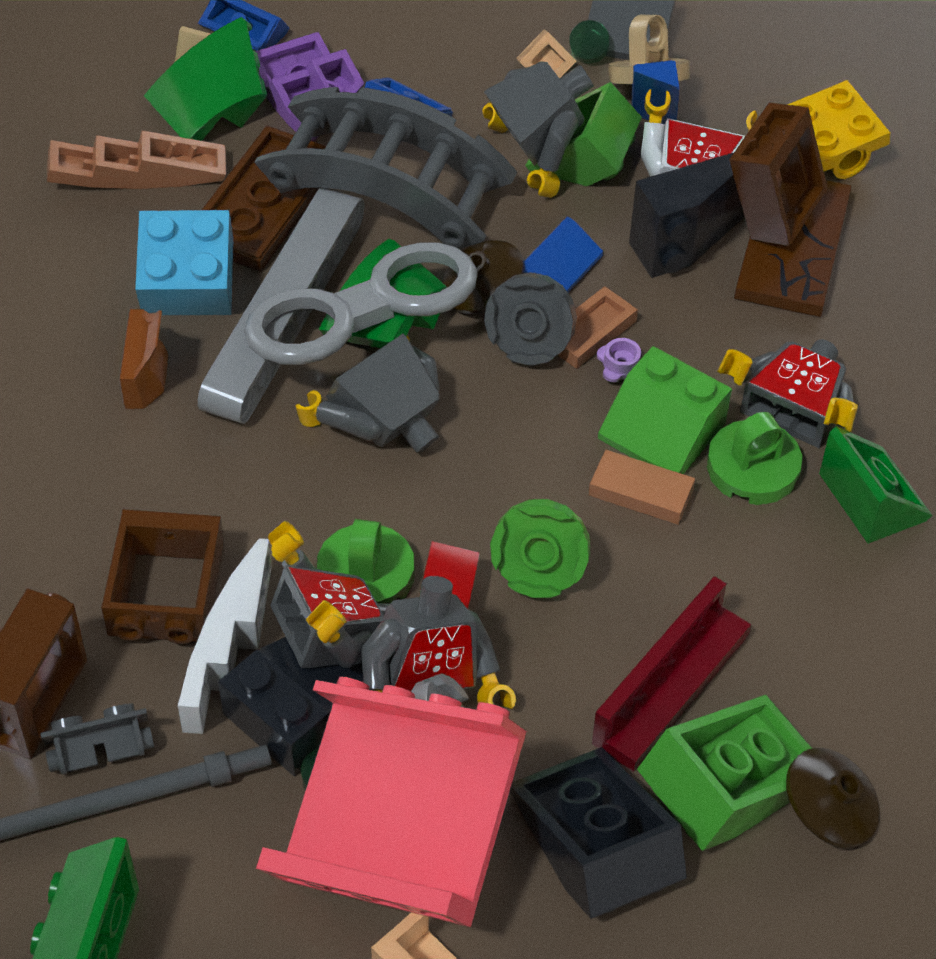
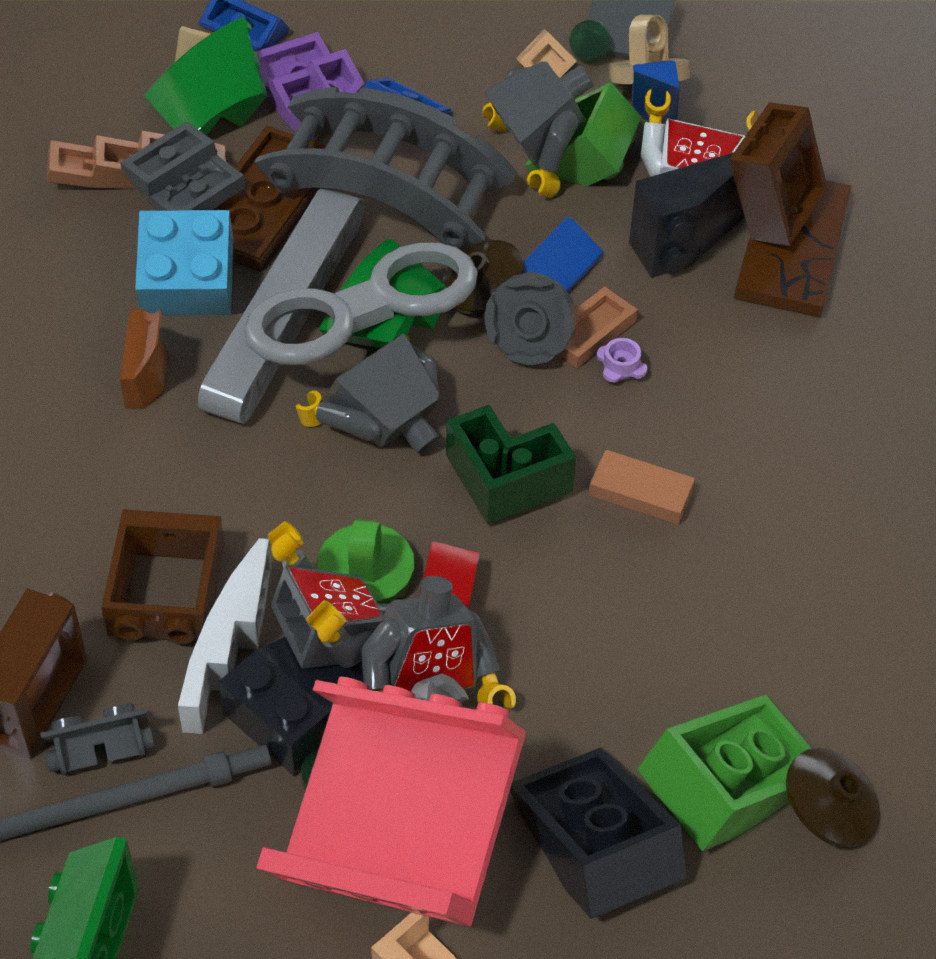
bright green tile [490,499,590,598] -> none
dark red fence [592,576,751,772] -> none
bright green slope [598,346,732,474] -> none
bright green tile [706,412,803,505] -> none
torso [717,339,858,448] -> none
yellow plate [787,80,891,179] -> none
green slope [819,426,933,544] -> none
none -> dark grey slope [120,121,246,211]
none -> dark green brick [446,404,576,525]

